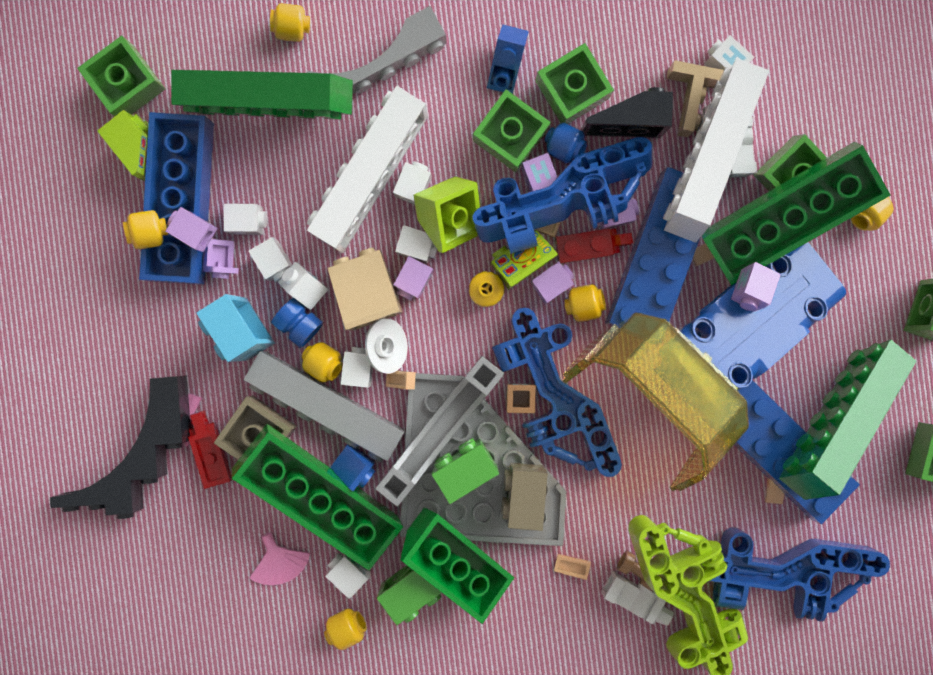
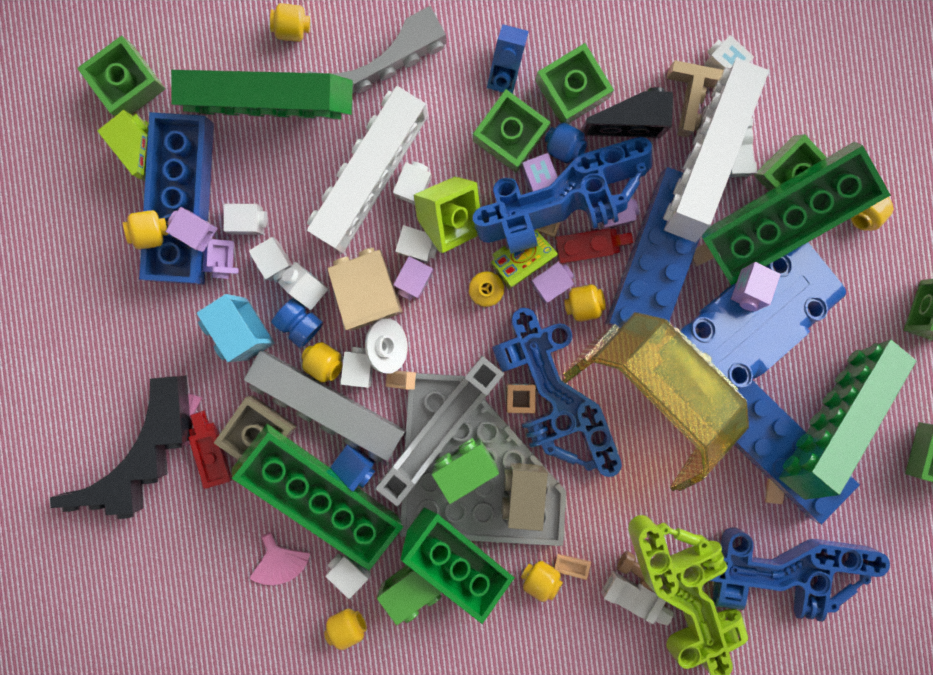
none -> yellow head [521,561,563,602]

